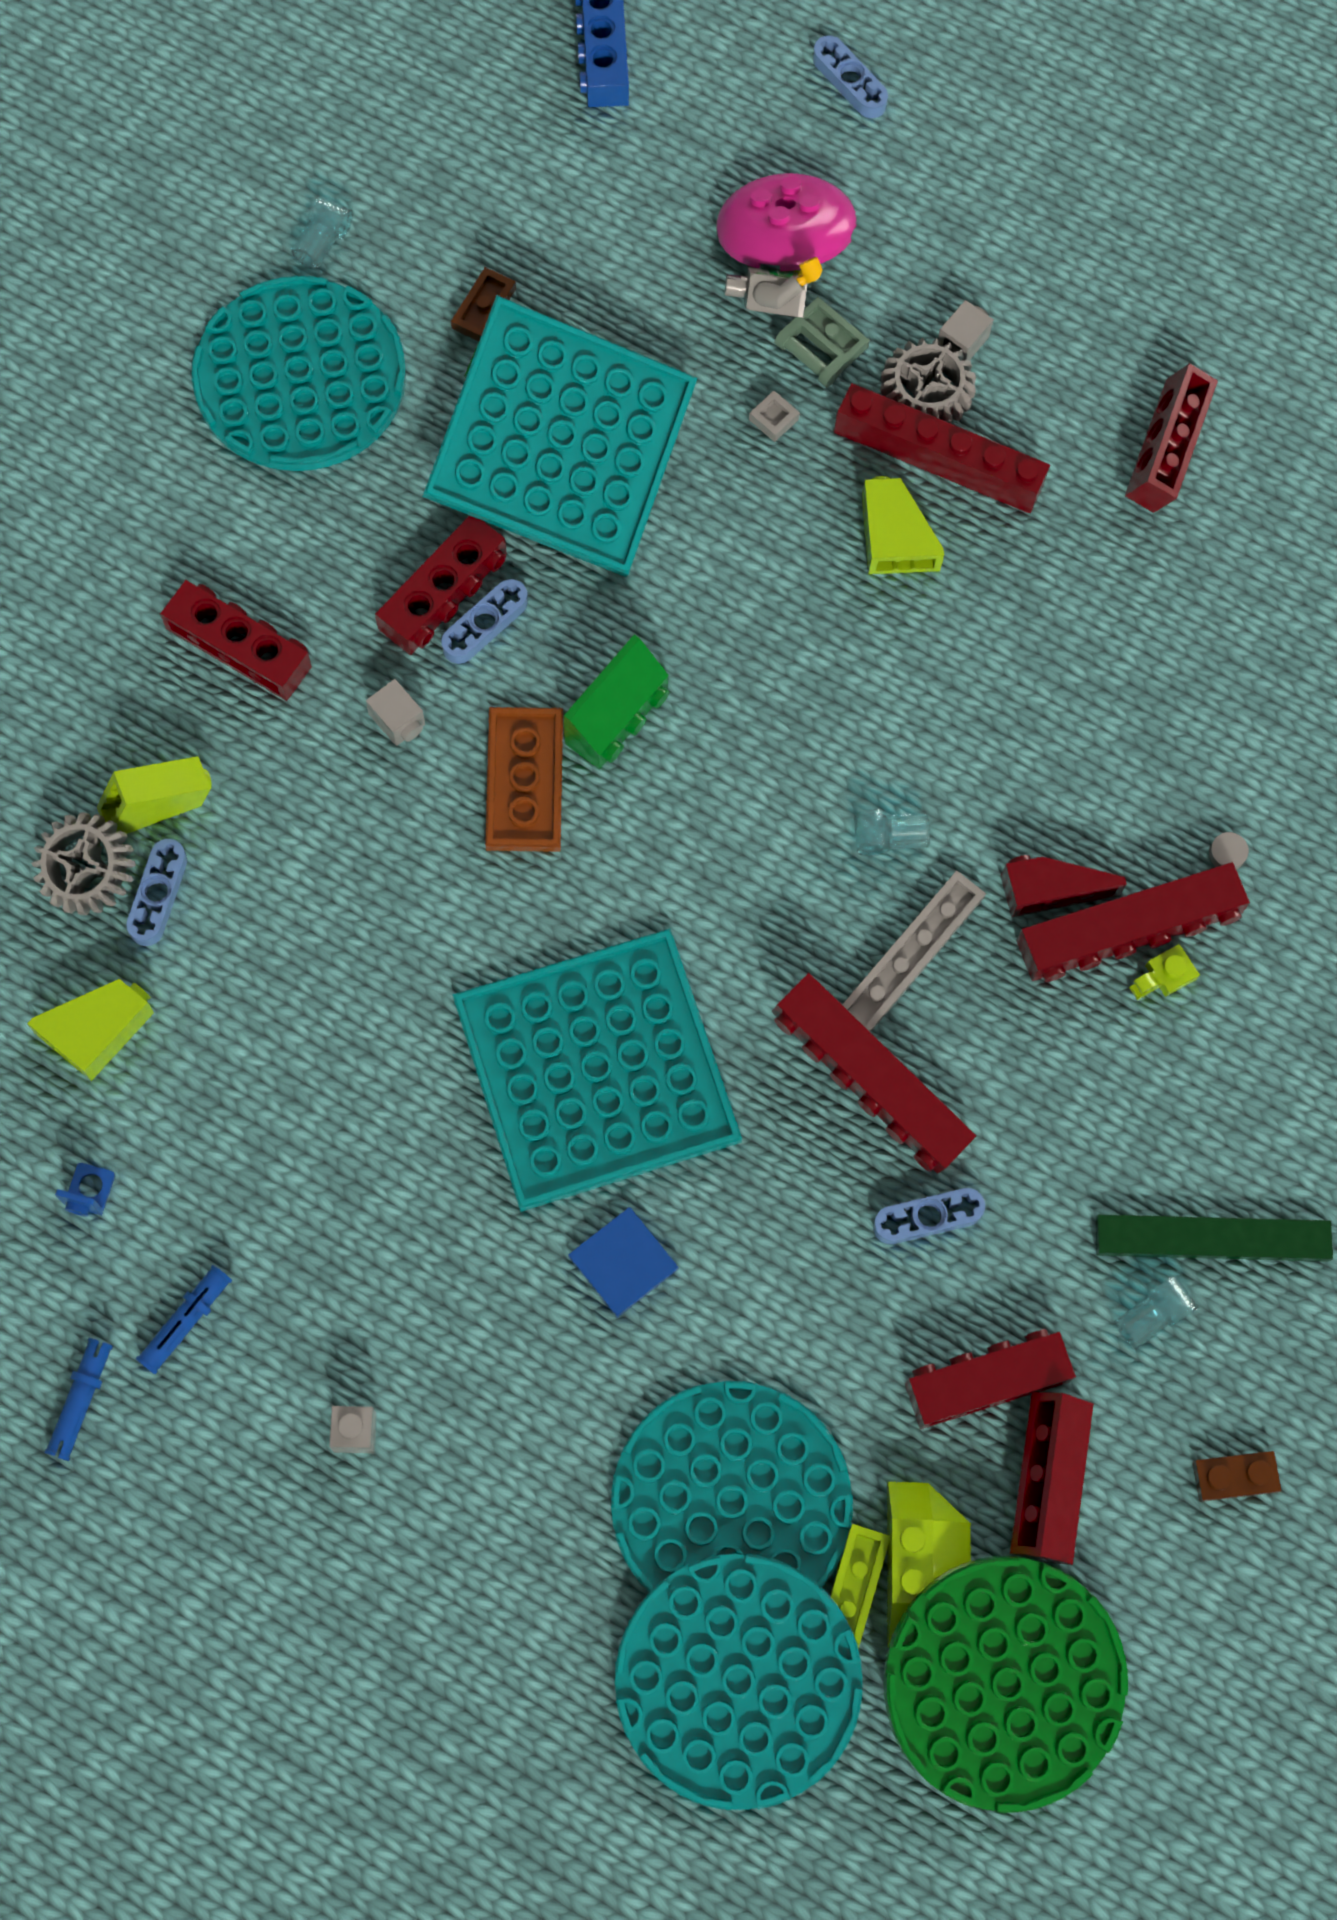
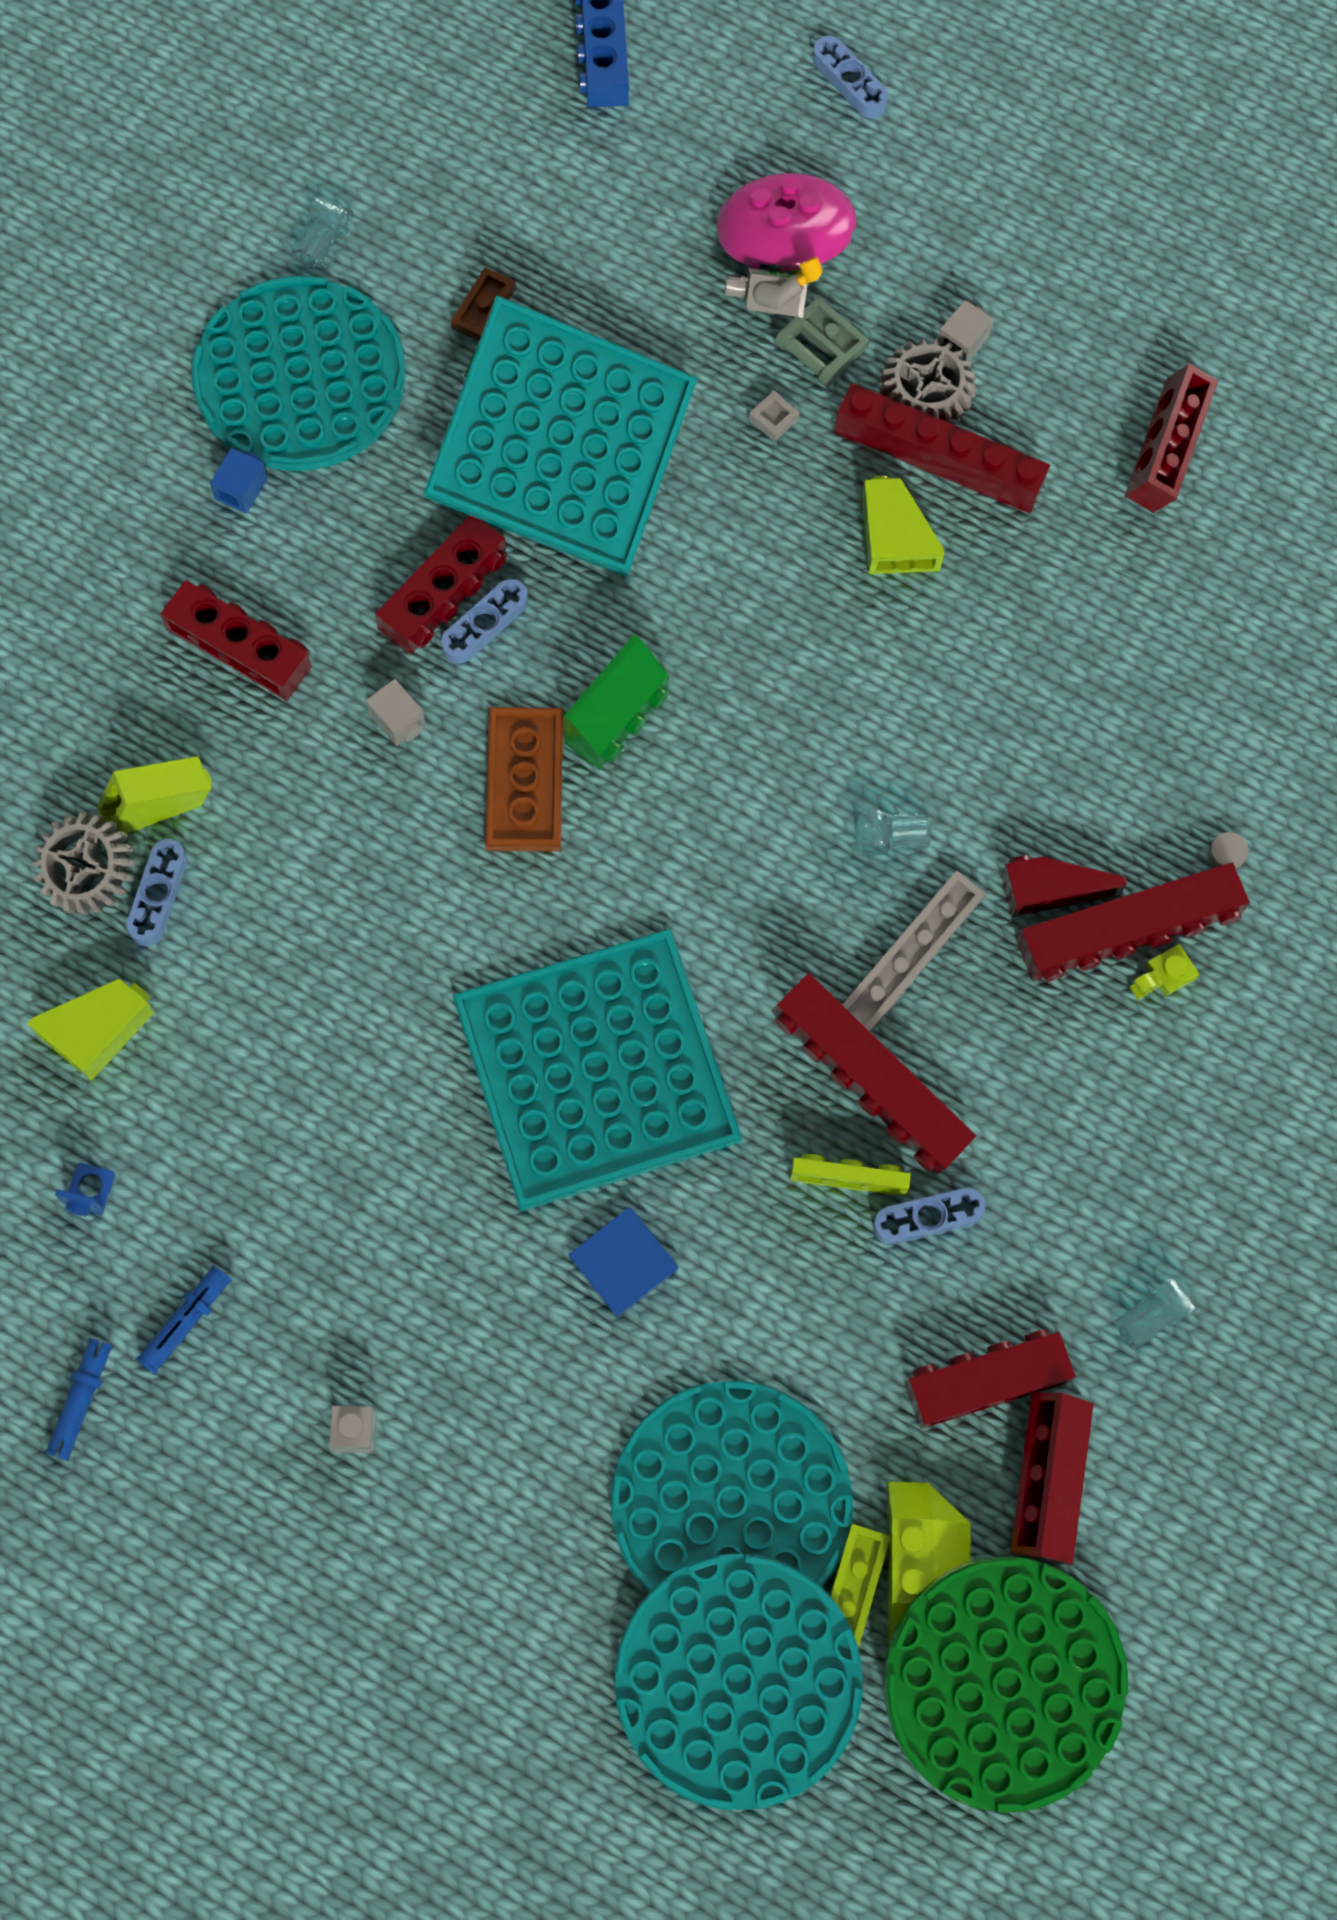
dark green tile [1095,1214,1333,1262] -> none
reddish brown plate [1192,1451,1282,1502] -> none
none -> blue brick [210,448,267,514]
none -> lime plate [790,1154,911,1197]

